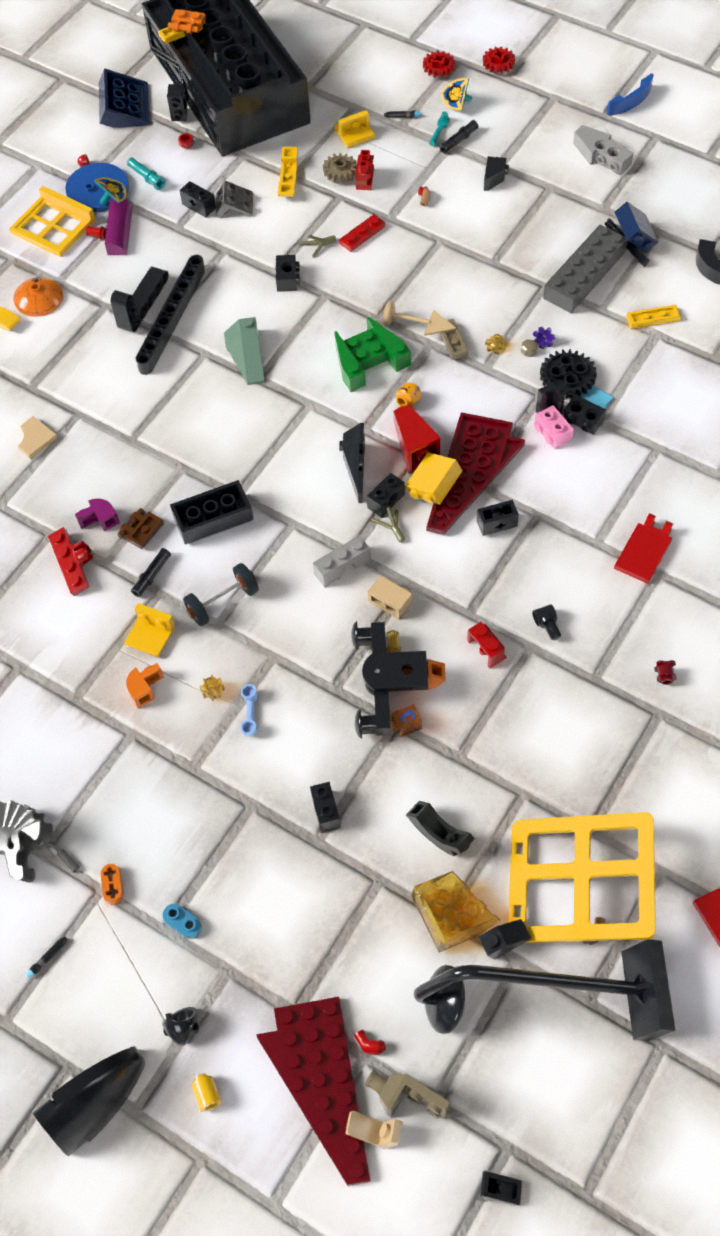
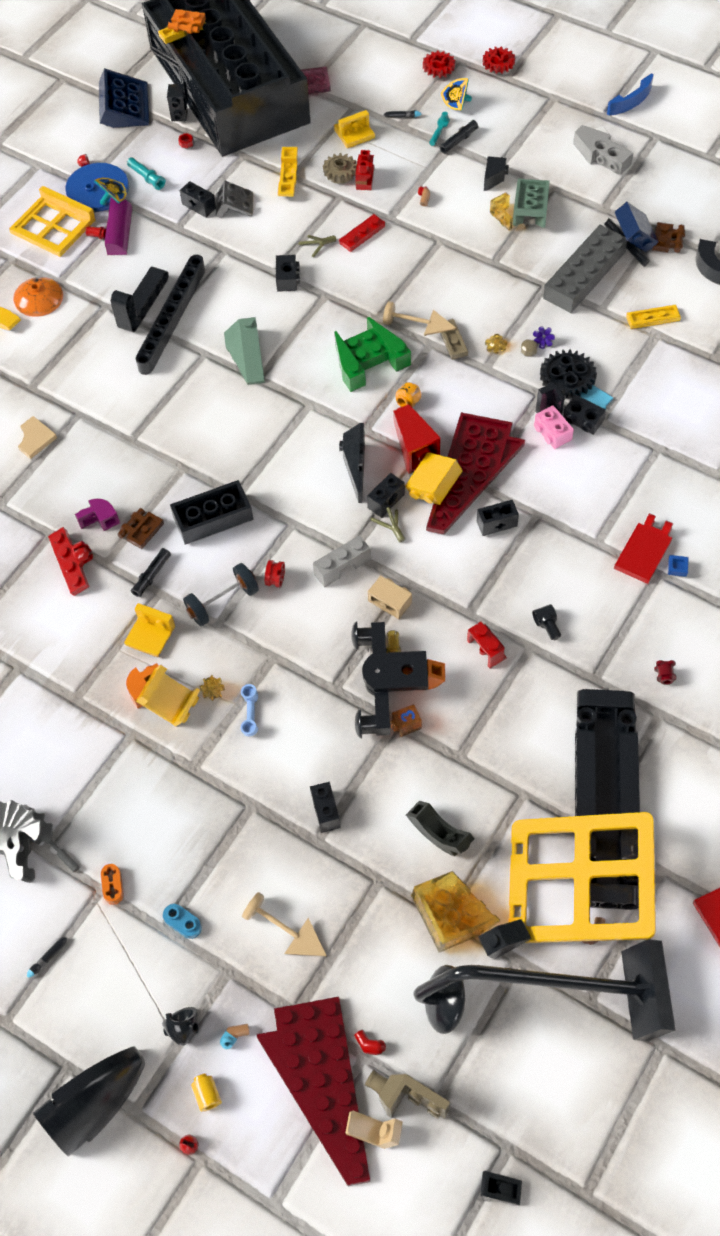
none -> yellow panel [136,665,200,726]
none -> red hinge [179,1135,199,1155]
none -> arm [220,1024,250,1050]
none -> tan piece [242,892,326,956]
none -> red wheel [264,560,285,588]
none -> clear pink plate [301,66,331,95]
none -> clear yellow bracket [490,192,513,230]
none -> sand green plate [513,179,550,228]
none -> black panel [575,689,640,910]
none -> reddish brown plate [652,222,686,253]
none -> blue plate [667,555,689,577]

